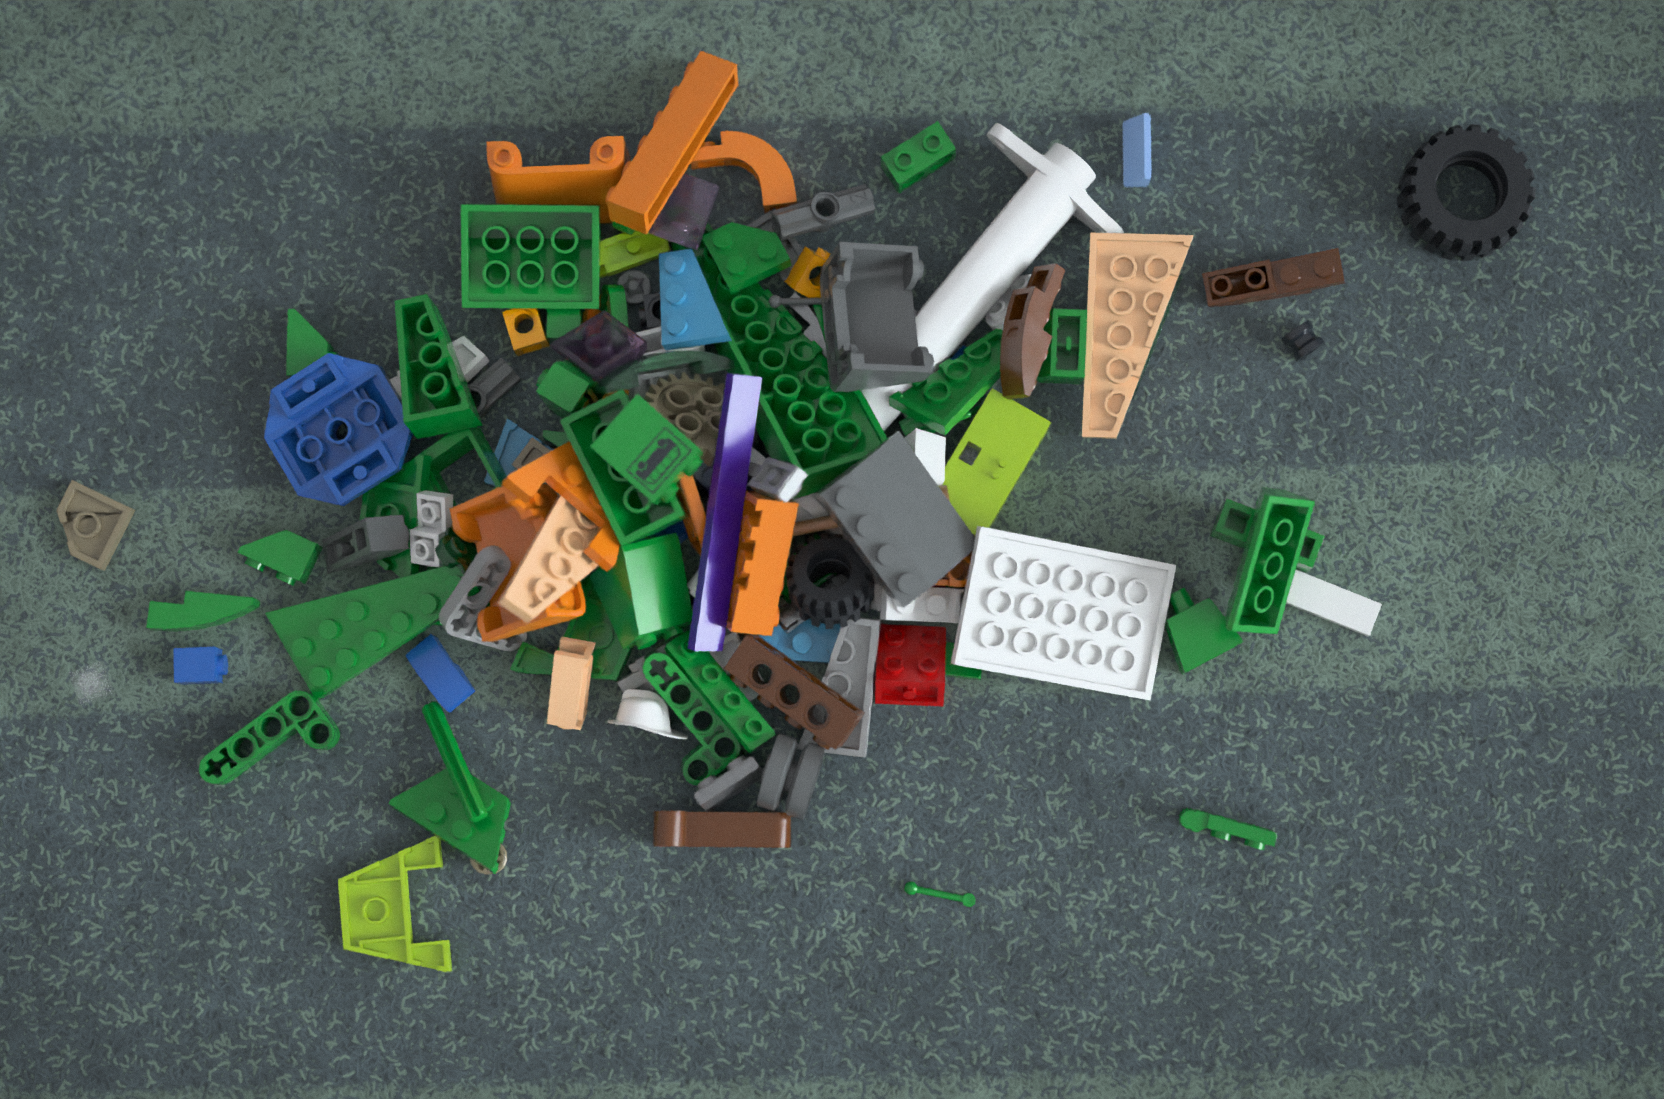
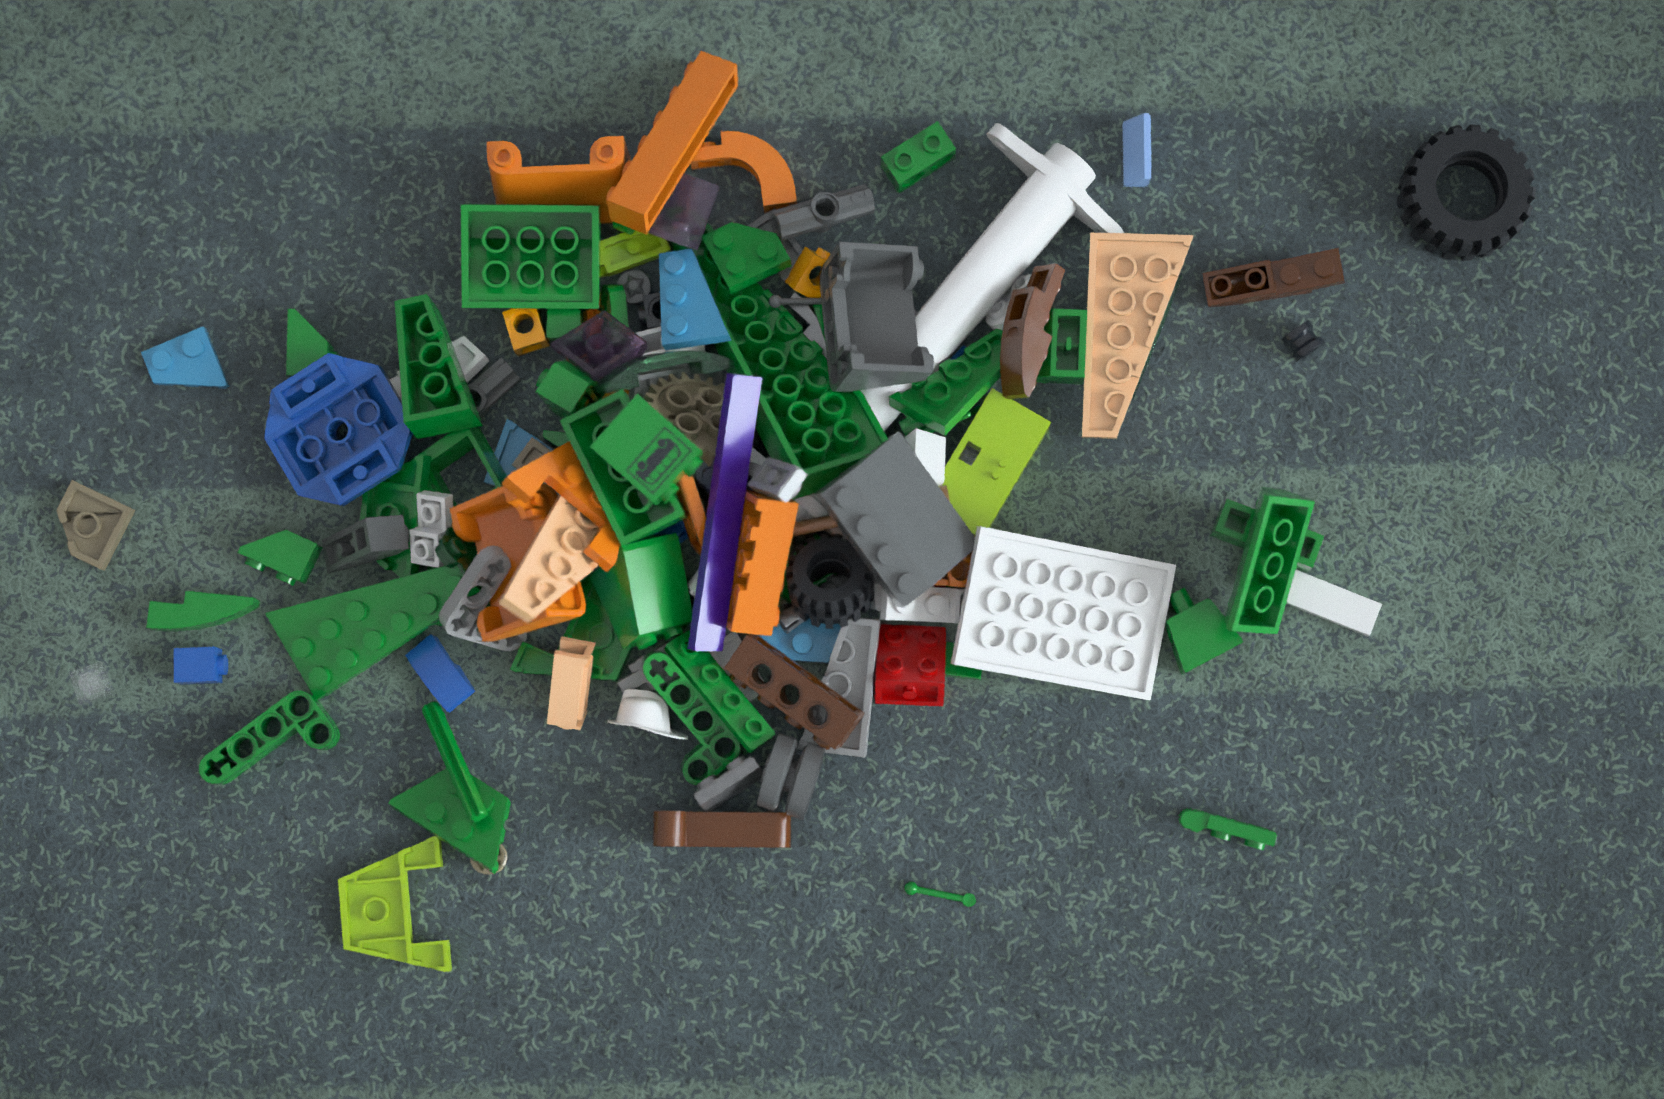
none -> dark azure wing [141,326,229,389]

